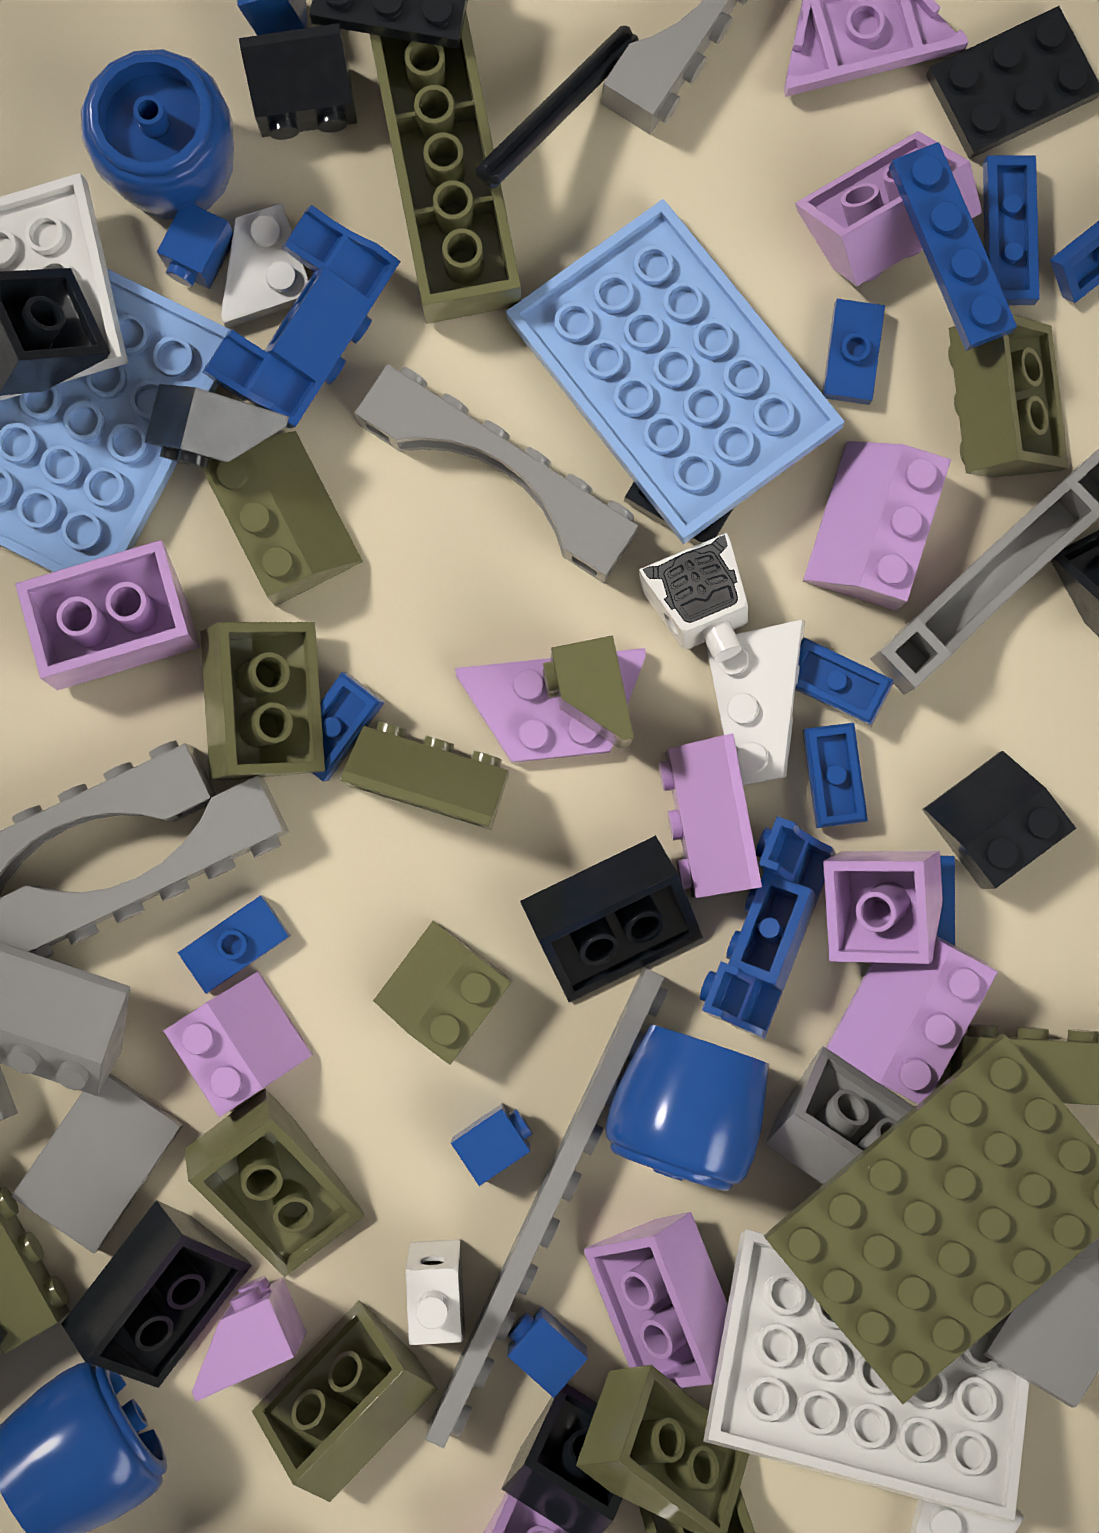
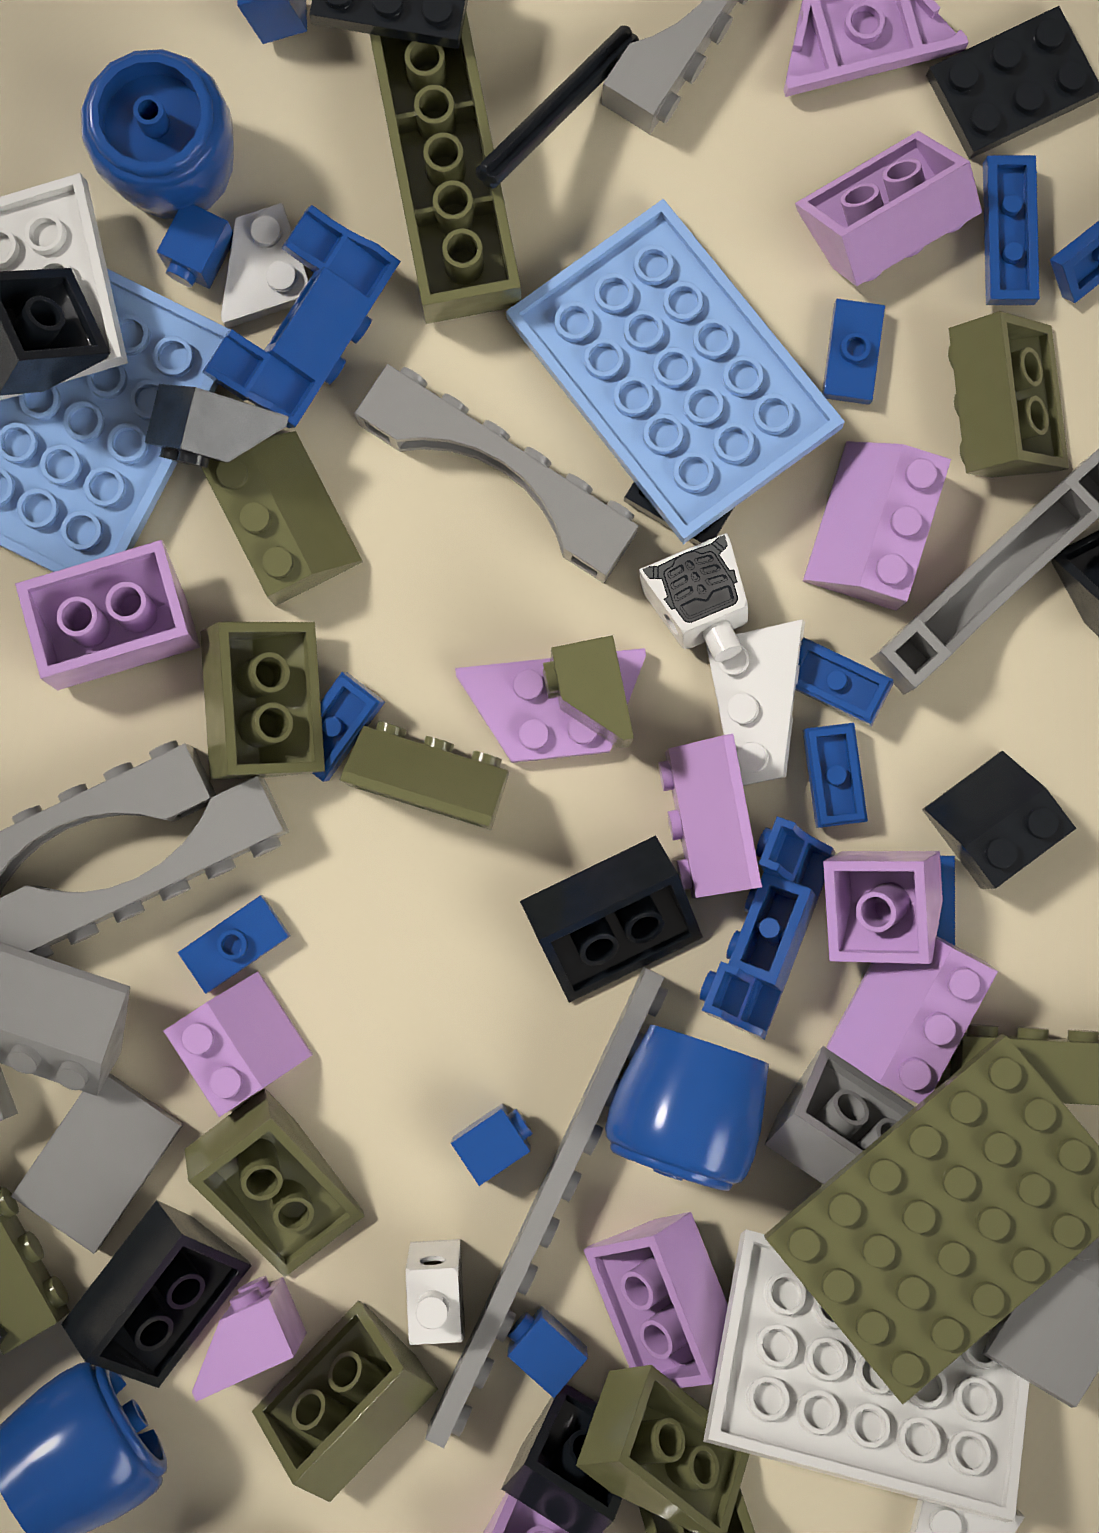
black slope [239,23,358,140] -> none
olive slope [373,920,513,1065] -> none
blue plate [889,142,1017,351] -> none

